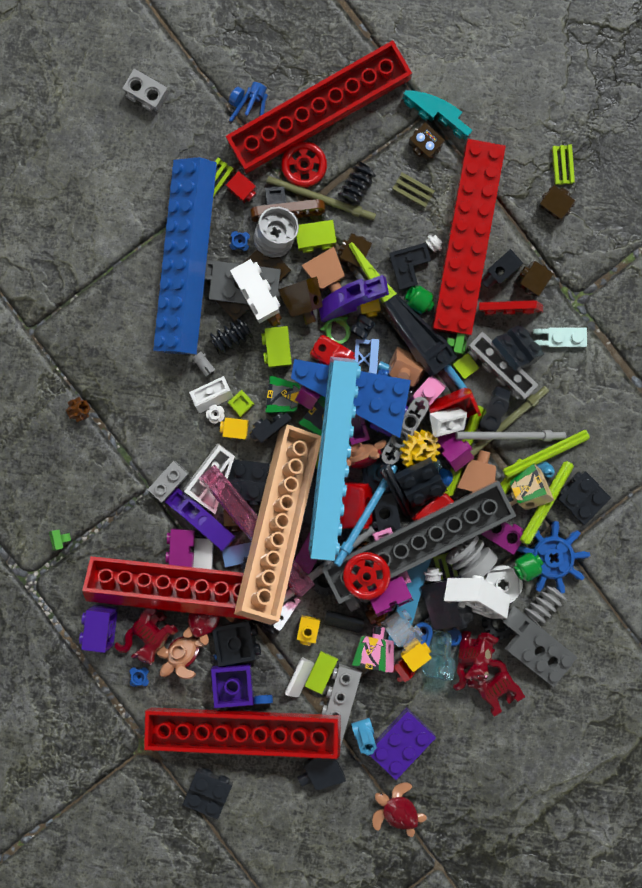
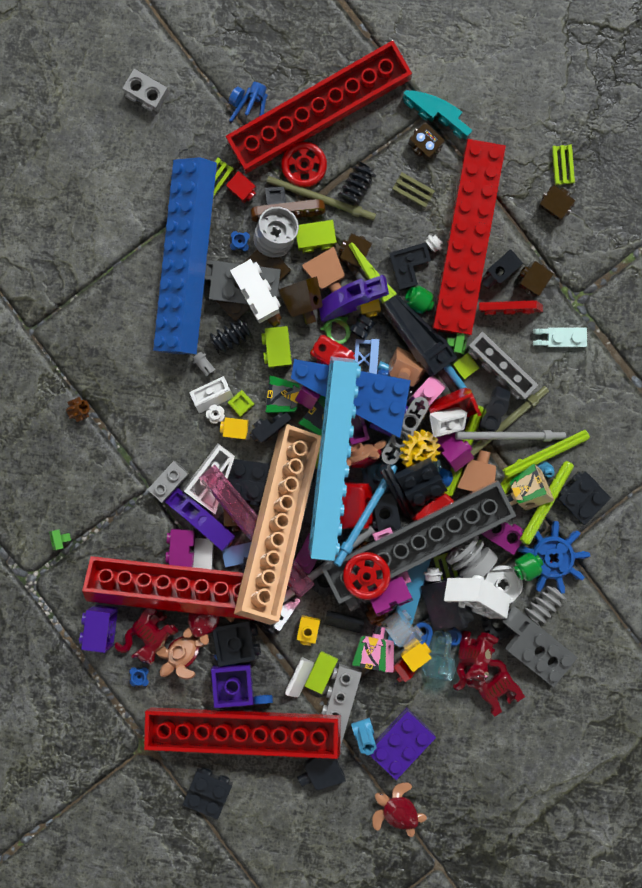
black plate [491,325,544,371] -> none

